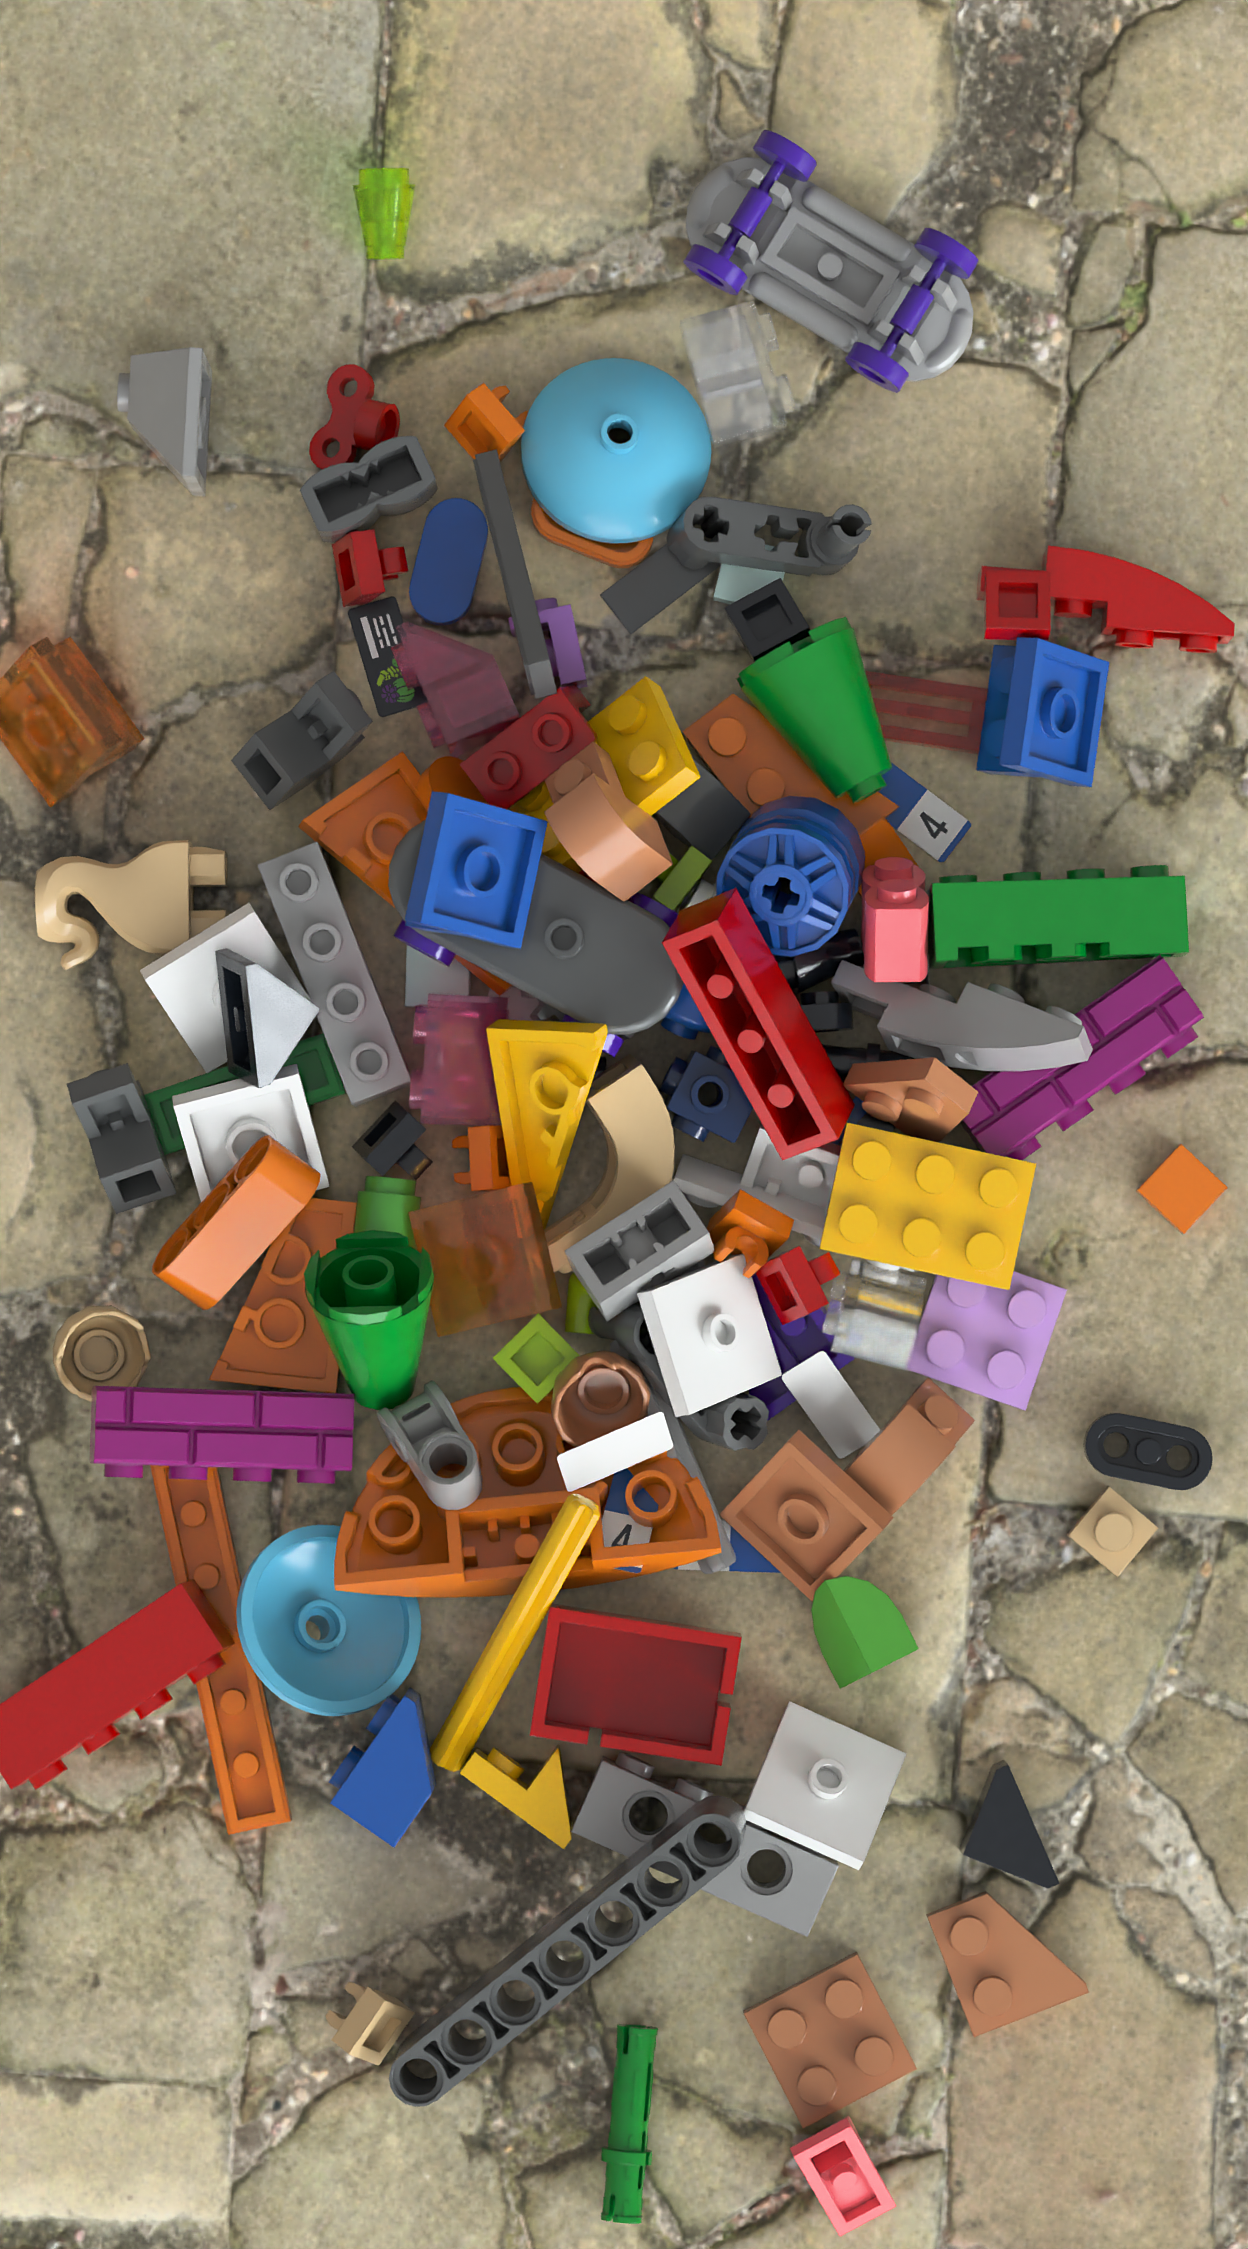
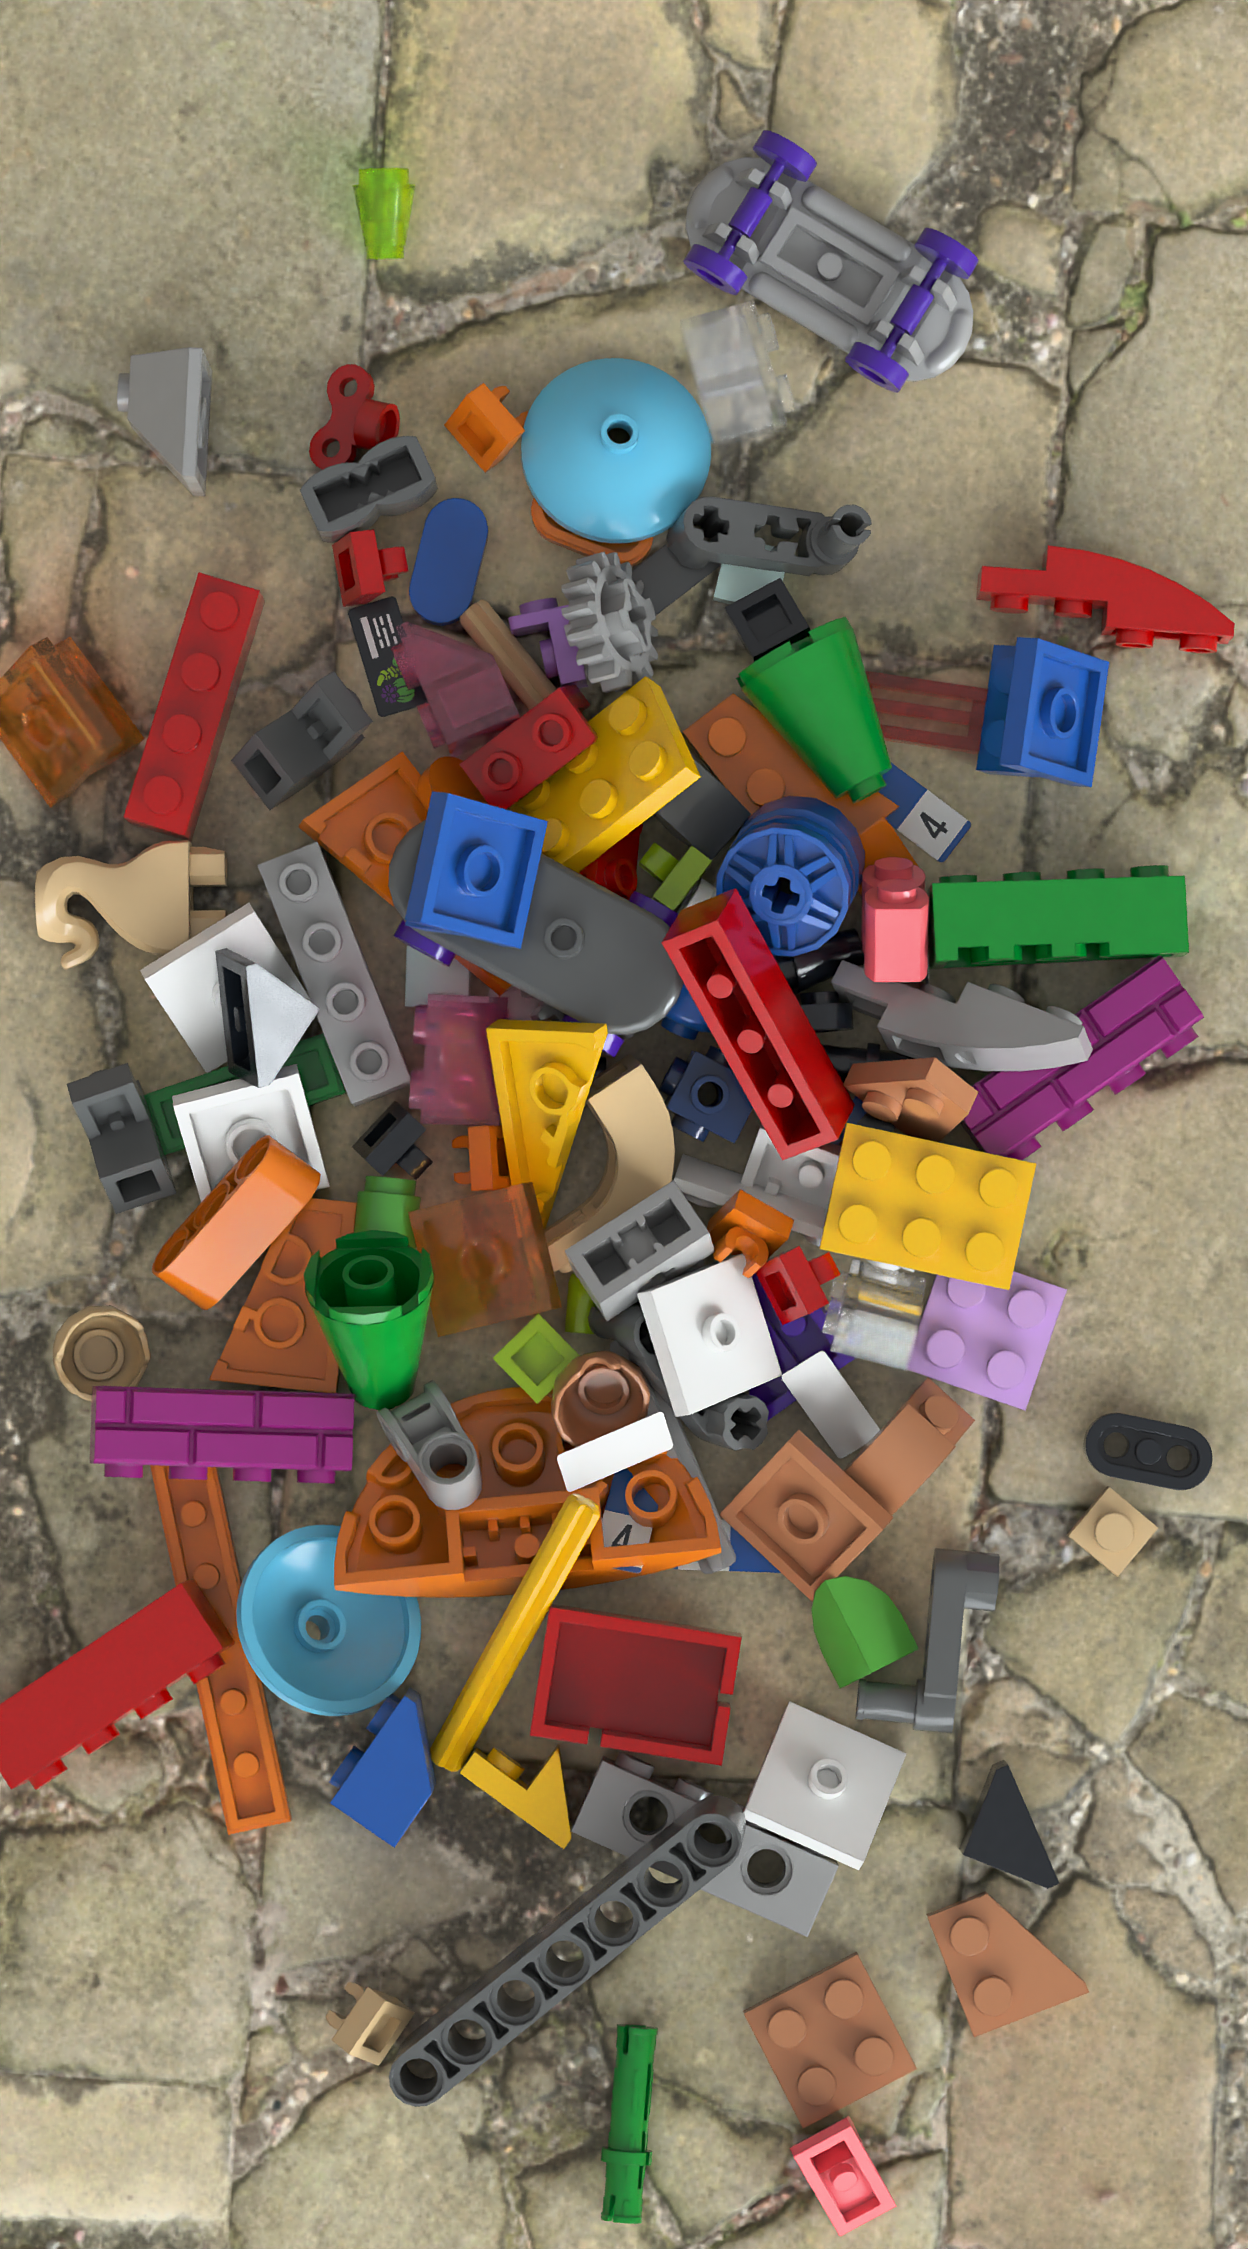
dark grey tile [473,449,557,699] -> none
nougat brick [544,742,673,902] -> none
red tile [984,570,1051,641] -> none
orange tile [1136,1144,1228,1234] -> none
none -> red brick [123,572,265,842]
none -> tan axle [460,599,556,710]
none -> light grey gear [561,552,658,693]
none -> dark grey beam [856,1548,1000,1734]

